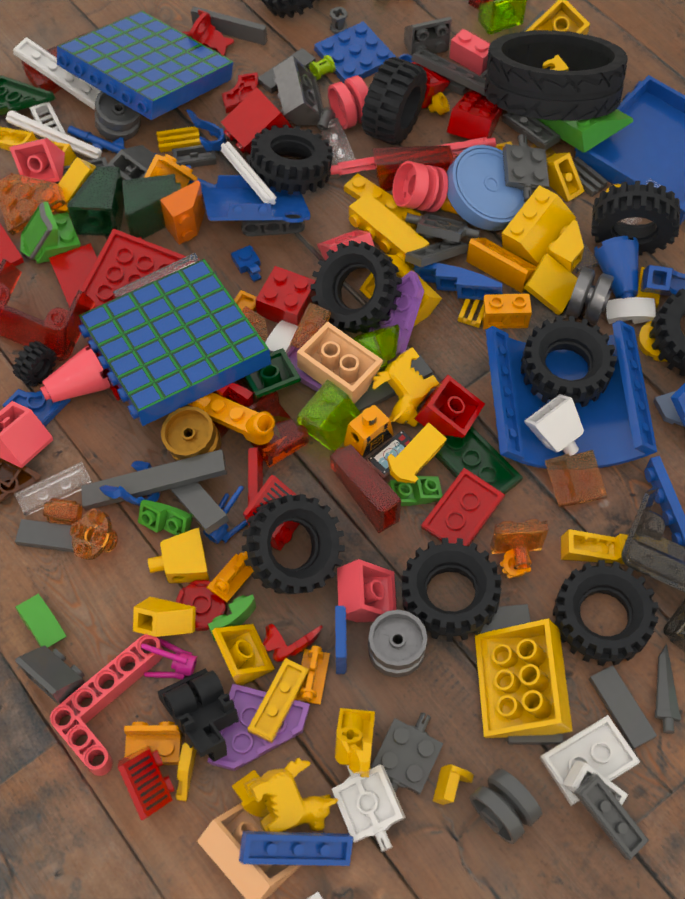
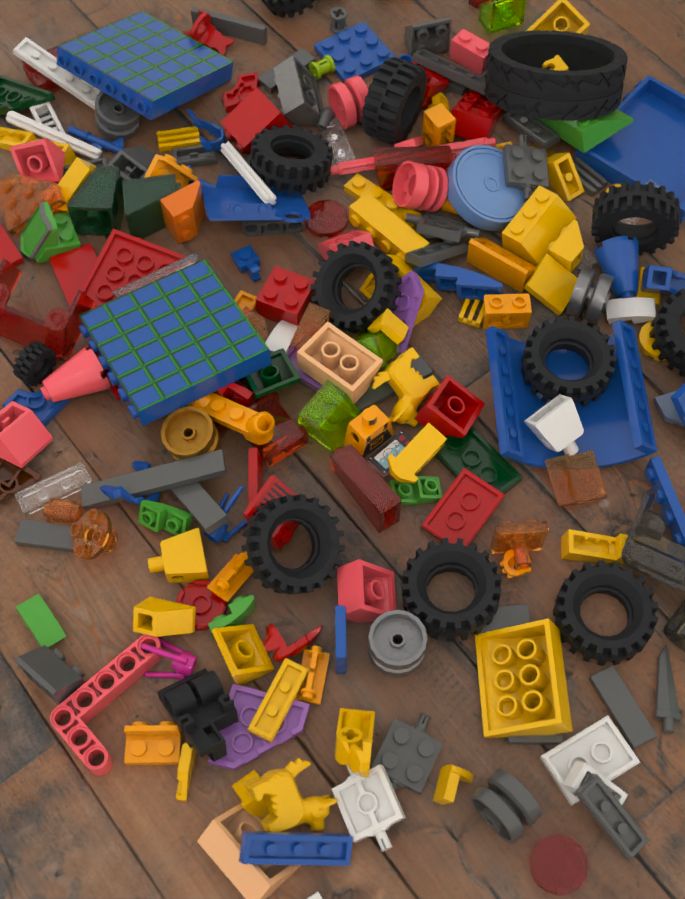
red slope [118,746,175,821] -> none
none -> clear red tile [305,200,348,238]
none -> yellow tile [368,308,409,345]
none -> coral tile [394,136,425,153]
none -> light orange brick [422,103,456,147]
none -> clear red tile [530,835,588,896]

